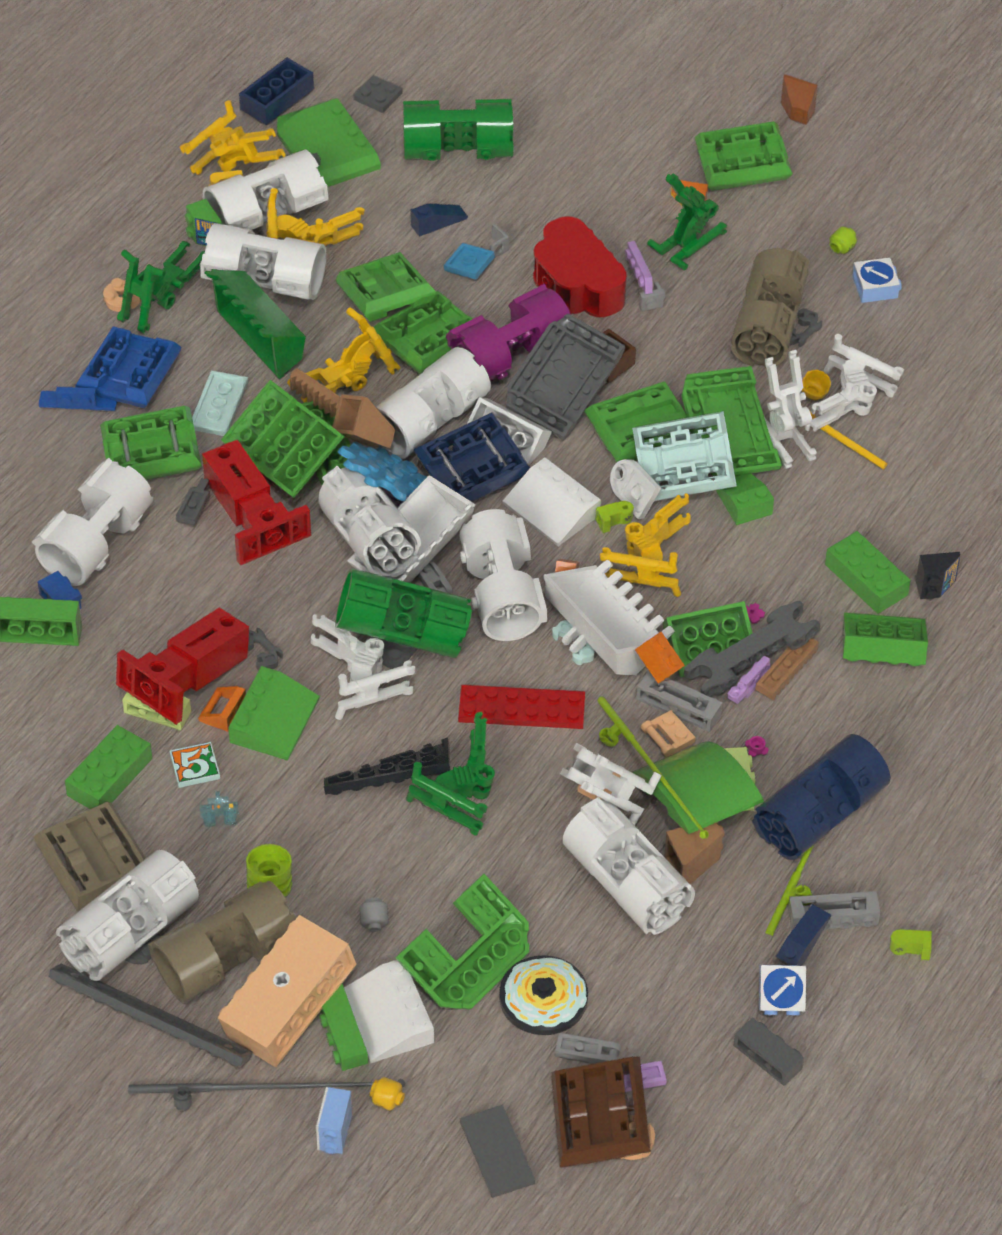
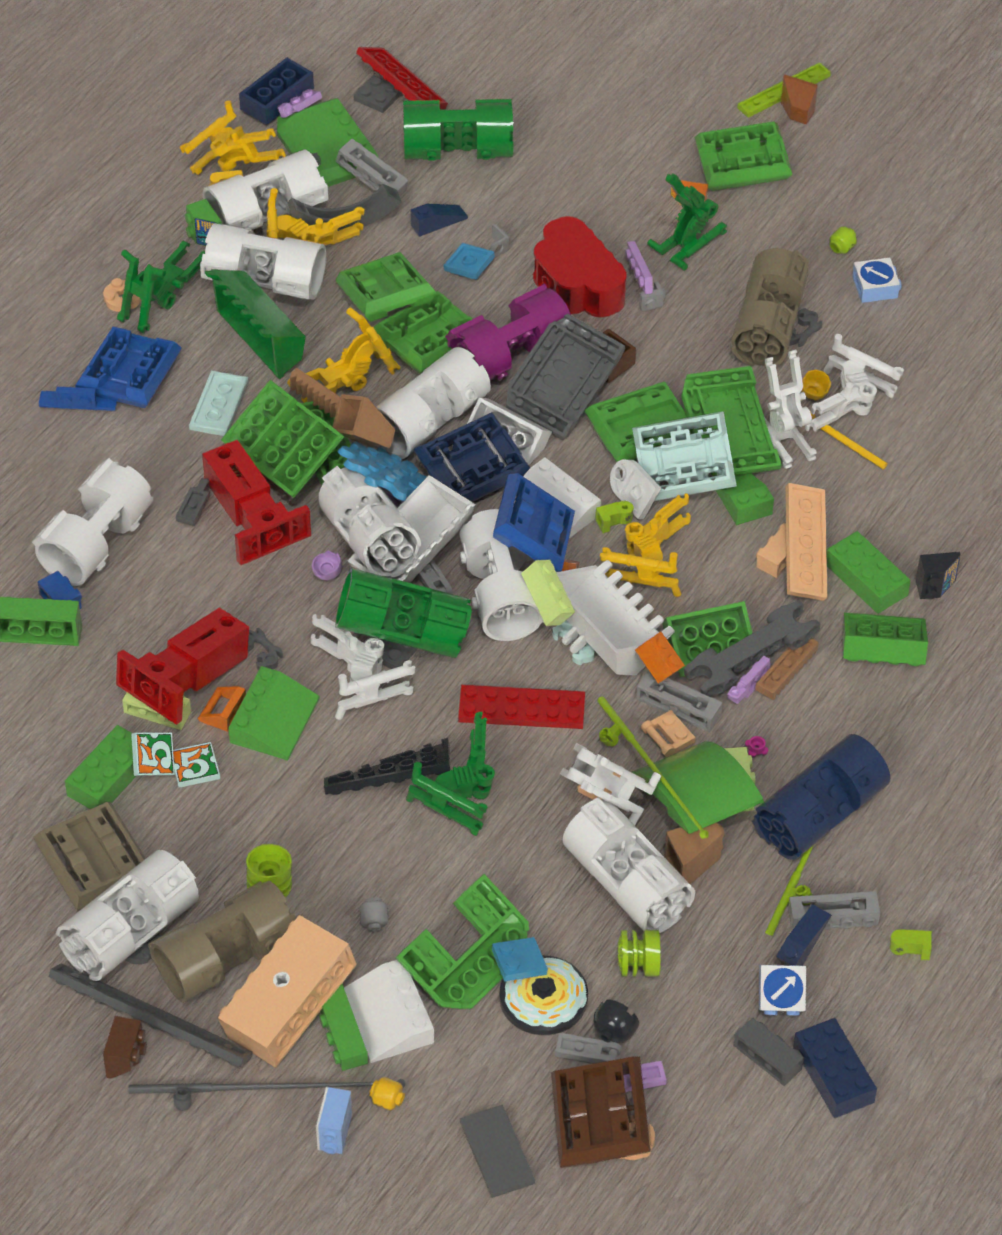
bright green piece [100,405,202,480] -> none
clear light blue hips [199,791,239,827] -> none
dark pink plant [746,603,765,624] -> none
none -> reddish brown slope [103,1016,147,1079]
none -> tile [132,733,175,776]
none -> lavender hinge [278,89,322,118]
none -> dark grey arch [287,184,402,231]
none -> lavender hair [312,550,342,581]
none -> light grey brick [336,139,409,196]
none -> red plate [356,47,448,109]
none -> dark azure plate [492,937,548,981]
none -> blue piece [493,473,575,572]
none -> yellowish green brick [521,560,575,626]
none -> black cylinder [593,999,639,1043]
none -> lime wheel [617,930,660,977]
none -> lime tile [737,62,831,118]
none -> light nougat brick [756,523,787,578]
none -> light nougat plate [785,483,827,601]
none -> dark blue brick [793,1018,877,1119]

